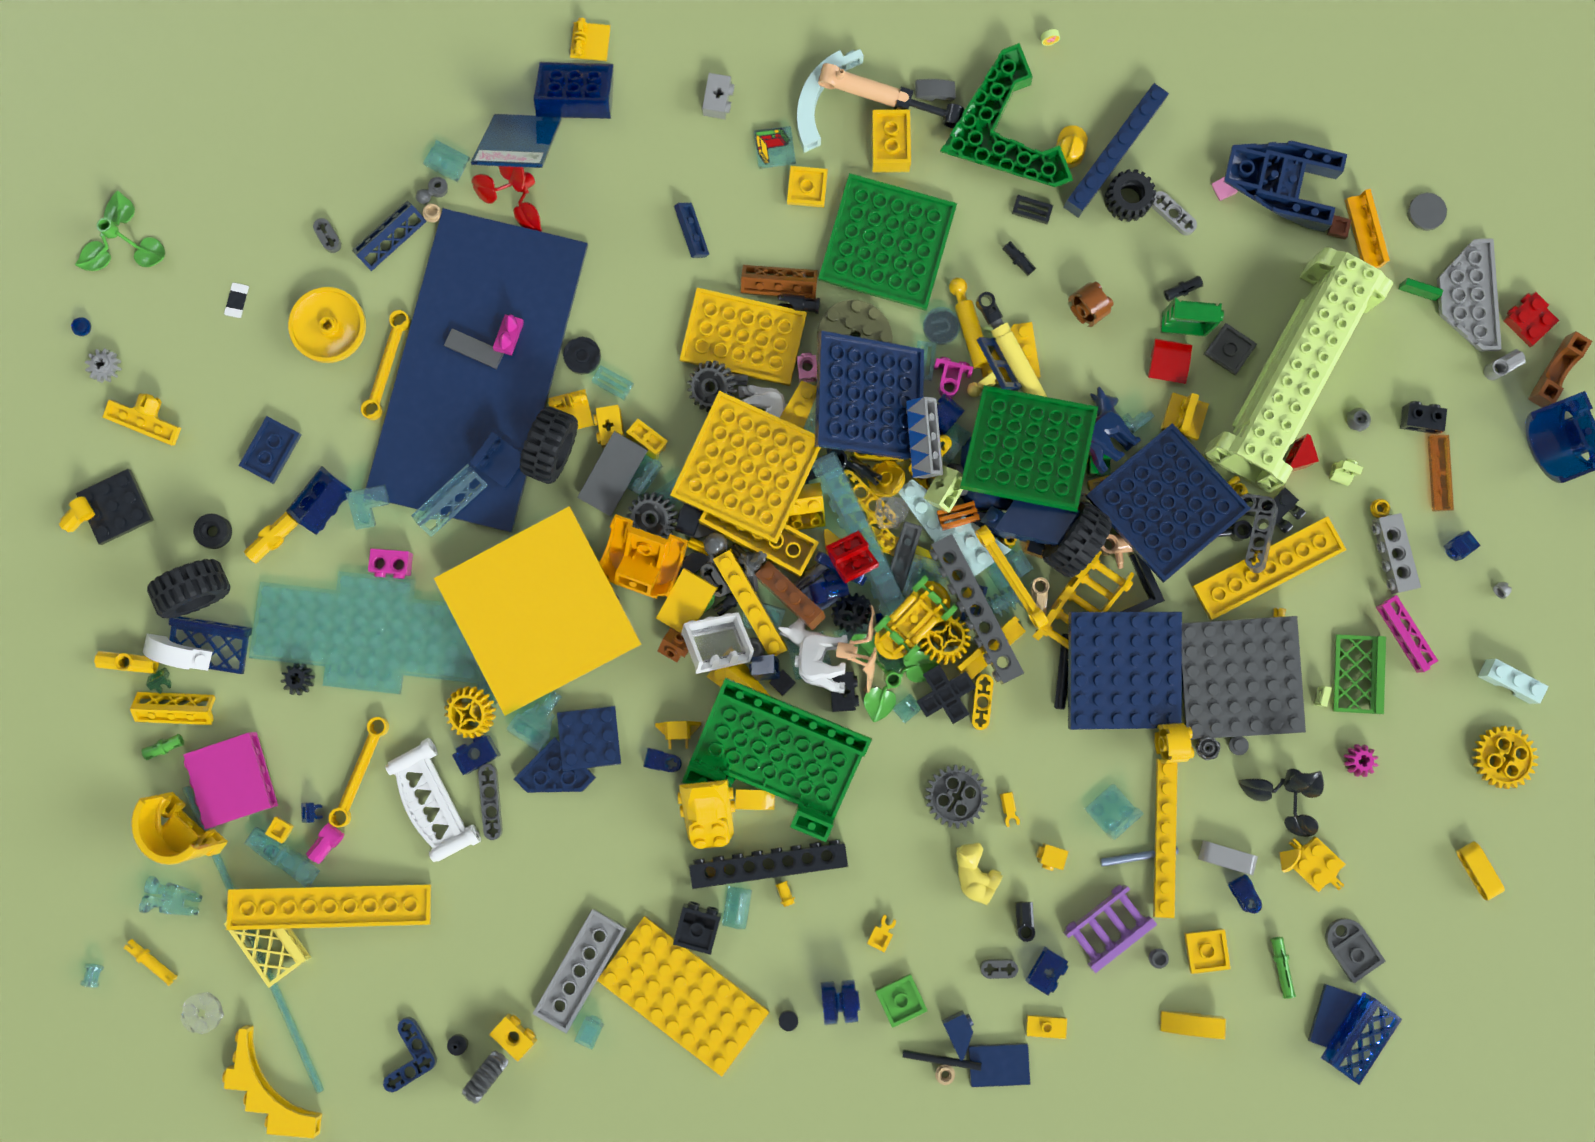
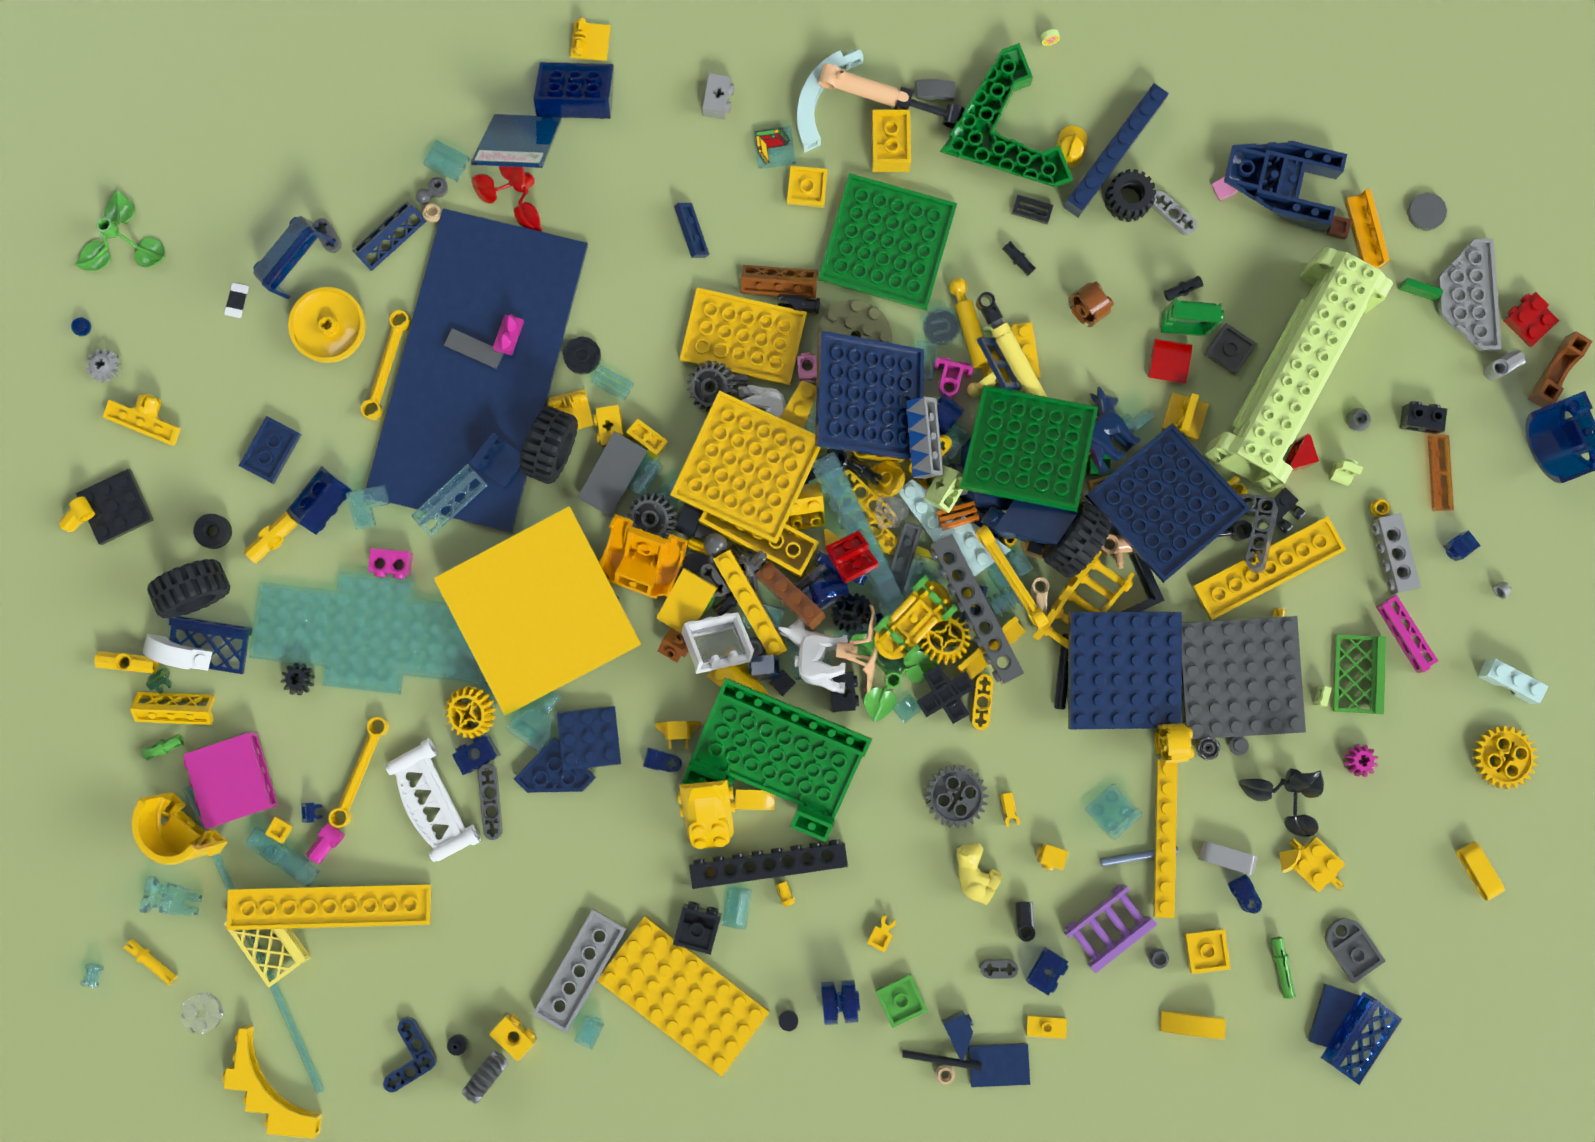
none -> clear blue windscreen [253,216,336,299]

